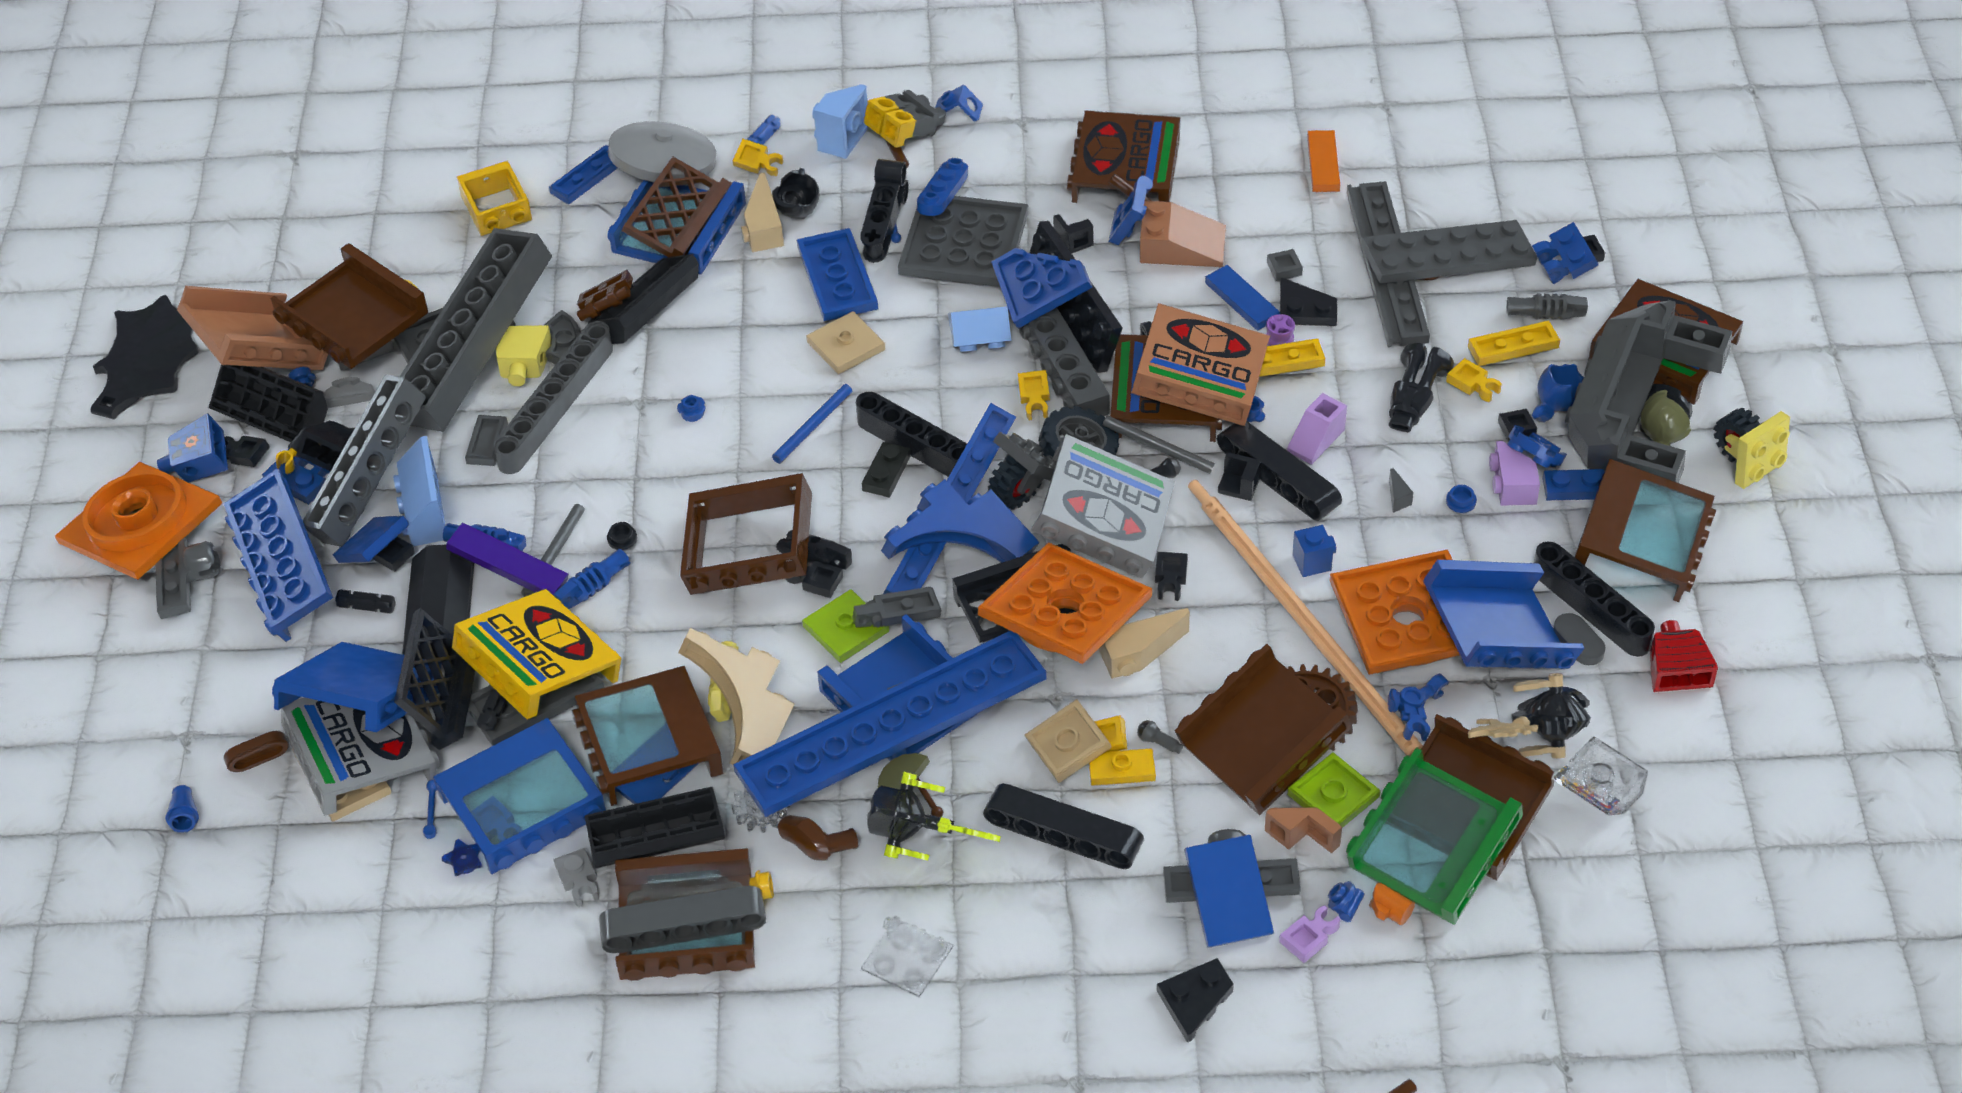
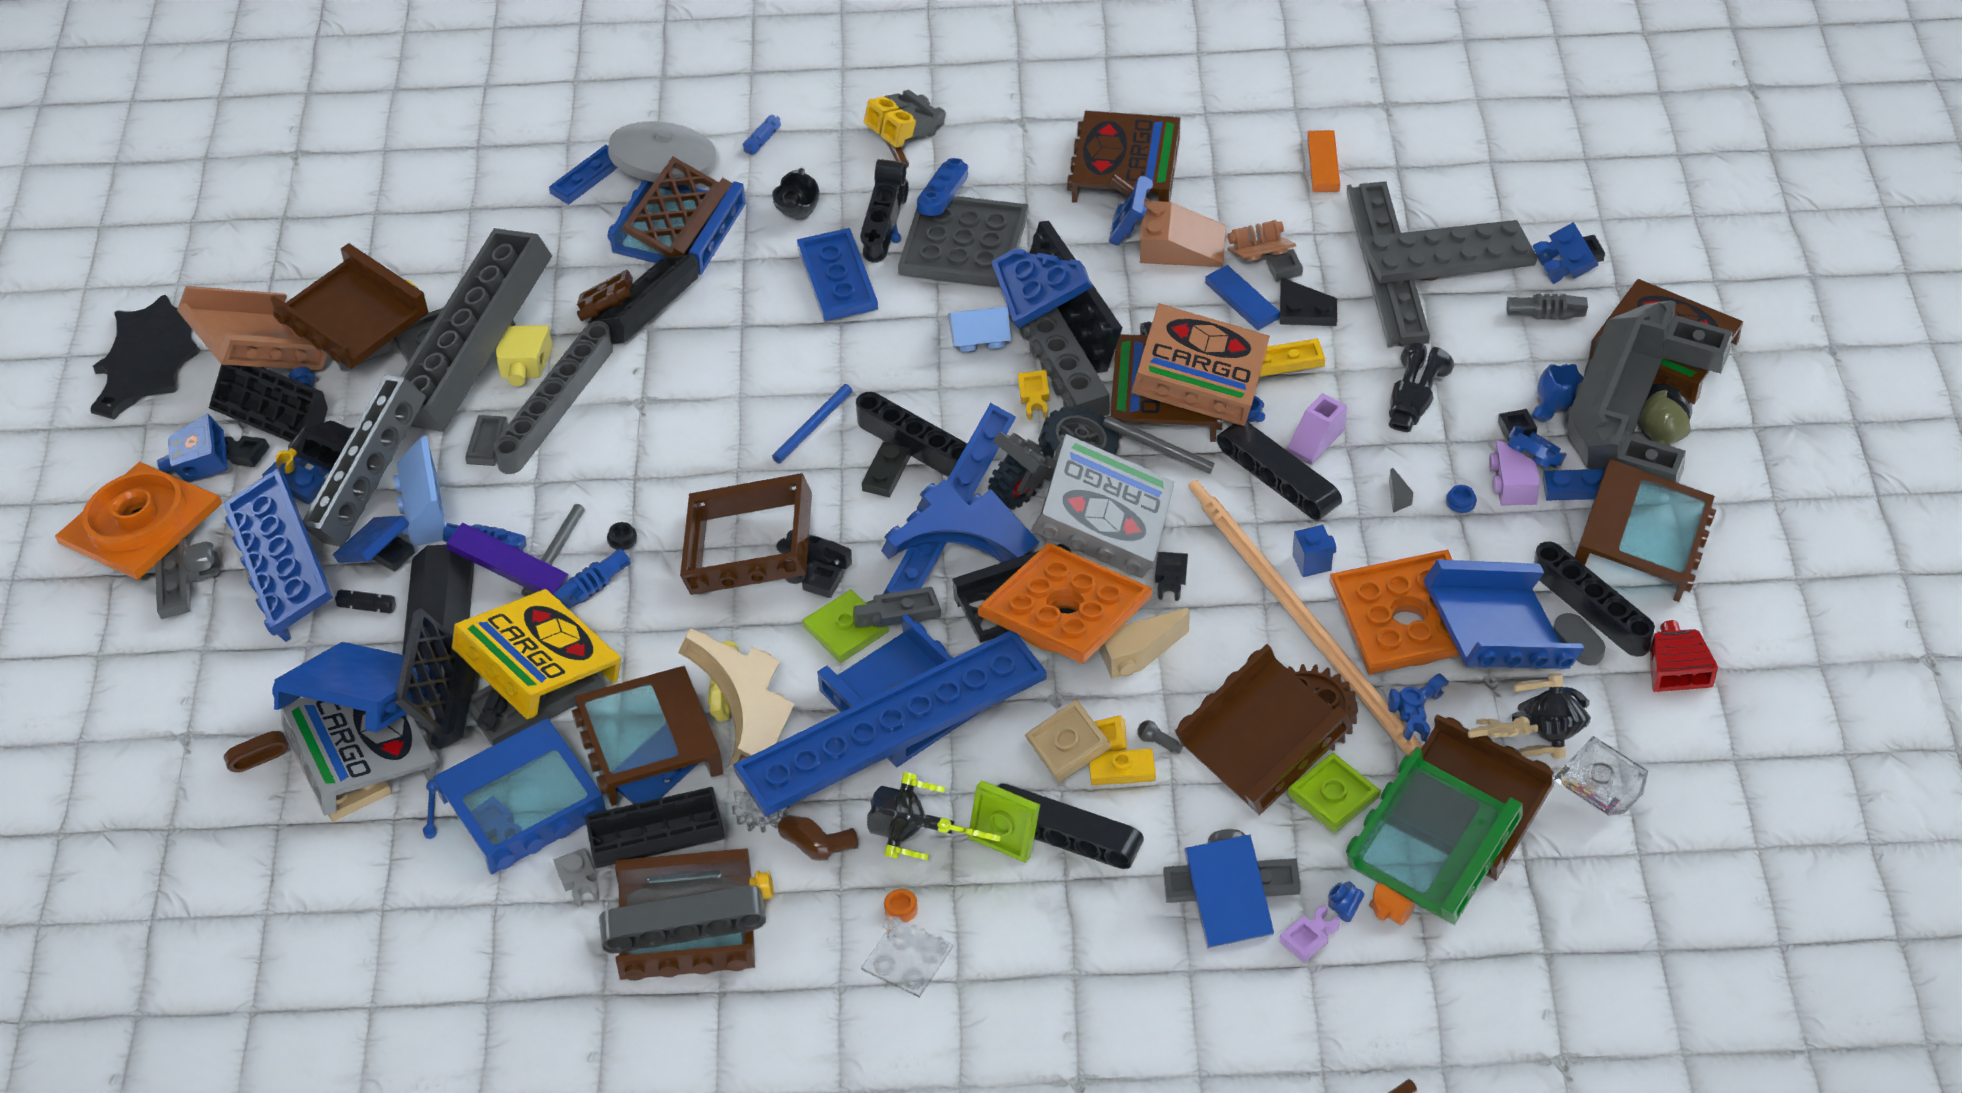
blue cone [165,785,199,833] -> none
light grey tile [323,377,375,408] -> none
clear blue plate [441,839,482,876] -> none
yellow window [457,160,532,236] -> none
dark grey tile [544,310,580,365] -> none
blue plate [677,395,706,422] -> none
yellow plate [732,138,784,176] -> none
tan slope [741,173,784,252] -> none
tan plate [806,311,885,375] -> none
light blue slope [812,84,869,159] -> none
olive tile [878,753,930,790] -> none
reddish brown hinge [917,777,943,818] -> none
blue bracket [935,84,983,122] -> none
black panel [1053,214,1093,253] -> none
black piece [1150,458,1181,478] -> none
black wing [1157,958,1234,1042] -> none
black panel [1218,453,1261,501] -> none
nougat slope [1265,808,1342,854] -> none
medium lavender wheel [1266,314,1295,346] -> none
yellow plate [1446,358,1502,402] -> none
yellow plate [1468,321,1560,366] -> none
light yellow plate [1713,408,1790,489] -> none
none -> orange tile [884,889,918,923]
none -> lime plate [968,780,1040,863]
none -> nougat hinge [1227,220,1296,261]

